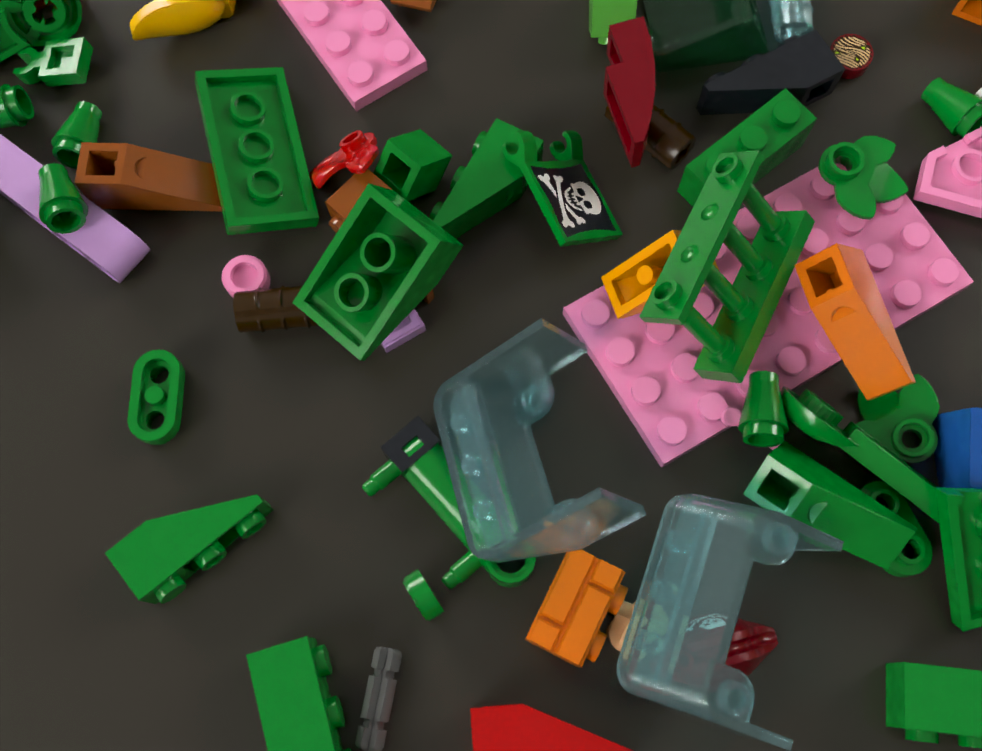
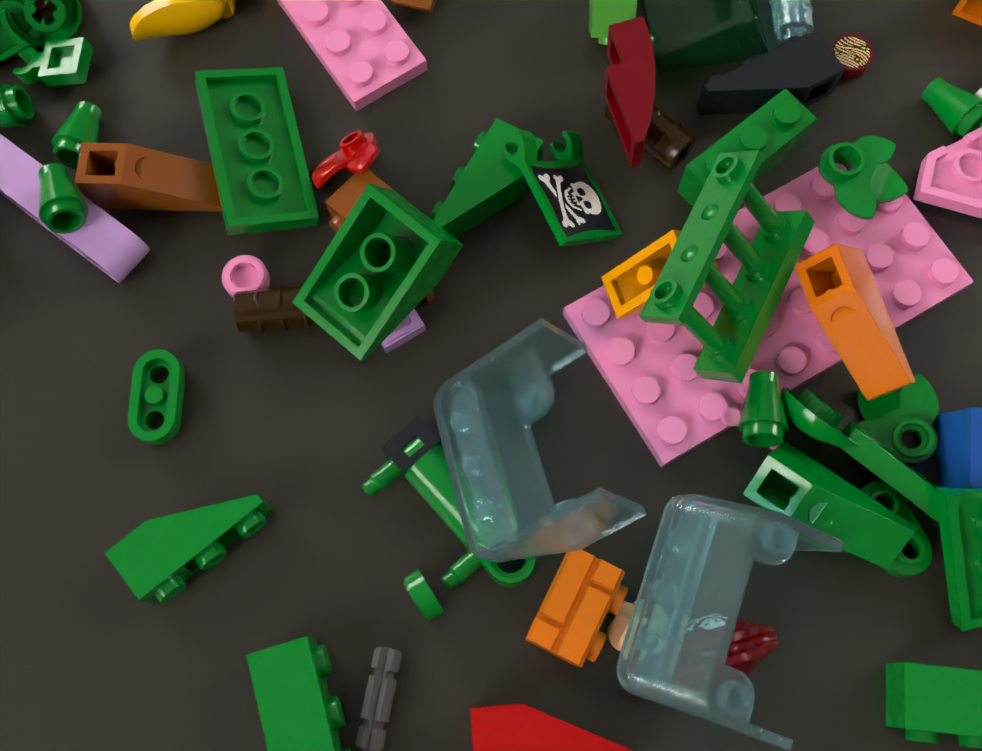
green brick [373,129,453,201] -> none

